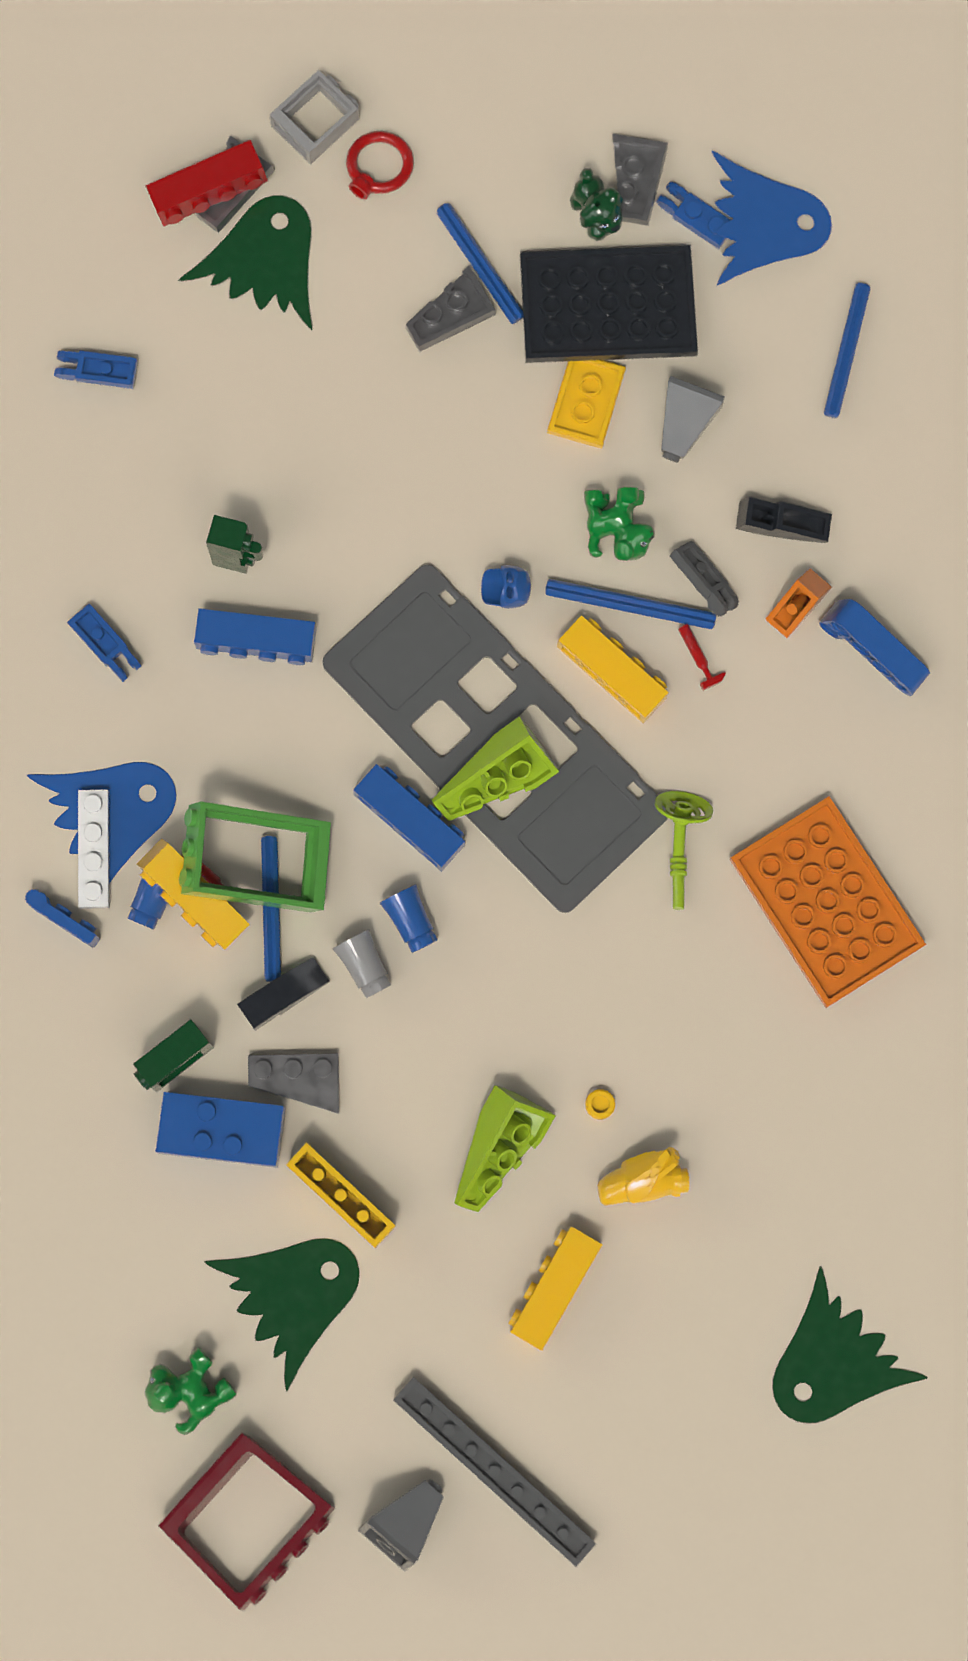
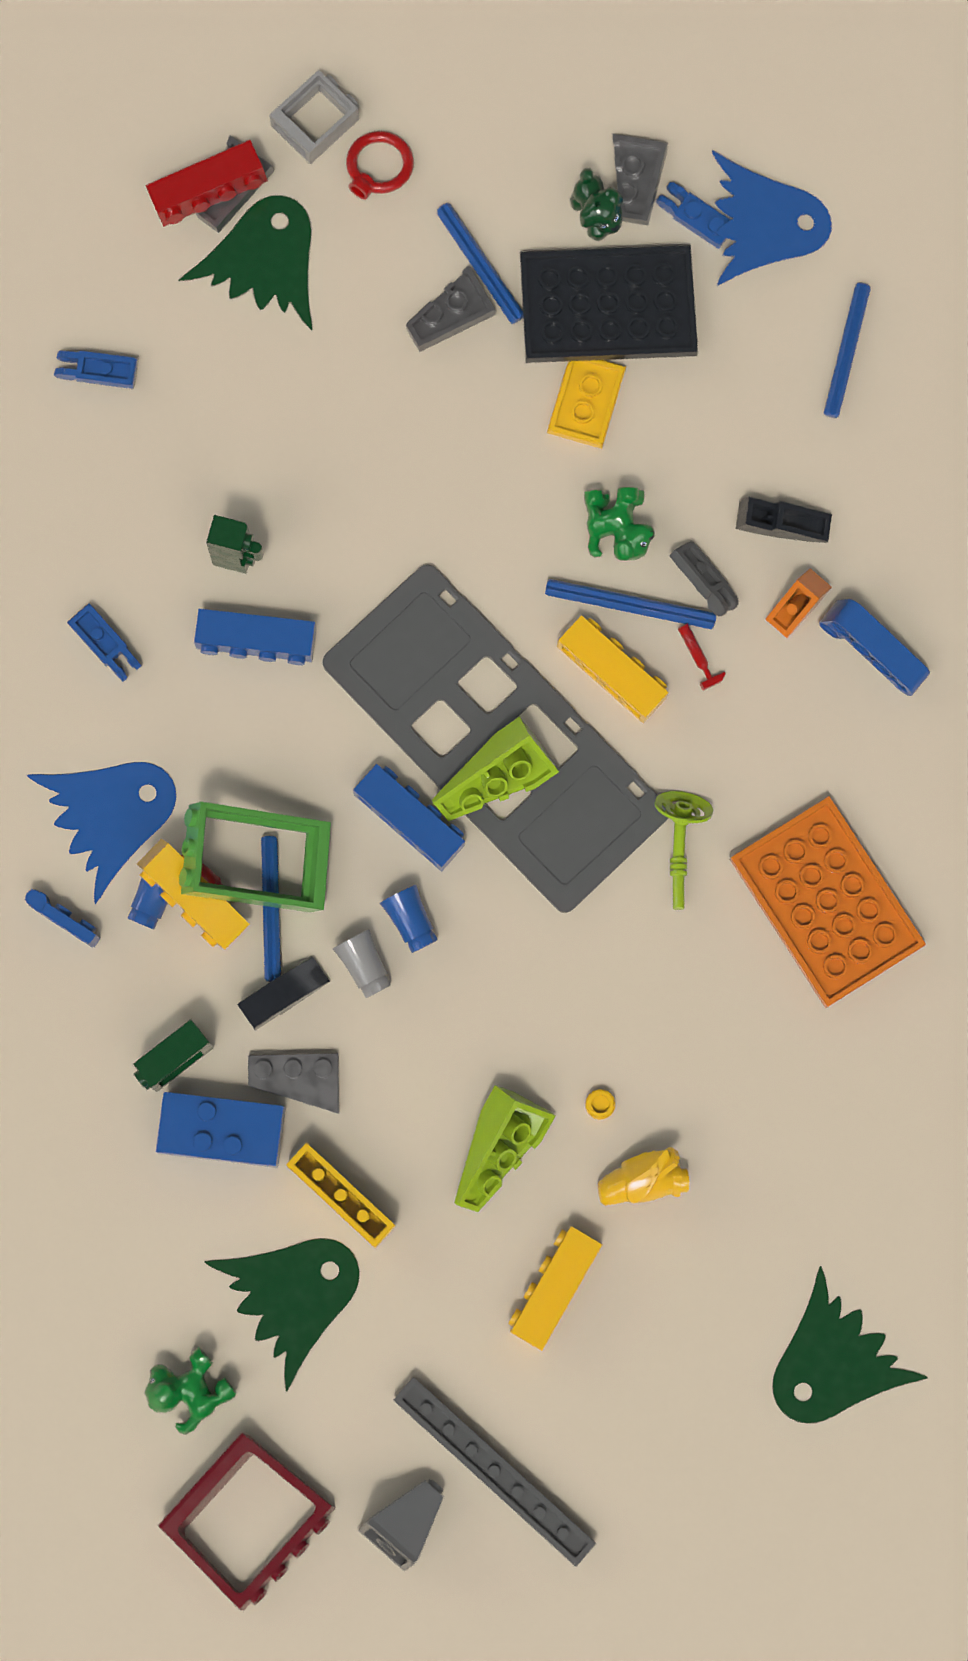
white plate [78,790,109,909] -> none
blue helmet [481,565,531,609] -> none
slope [661,376,725,463] -> none

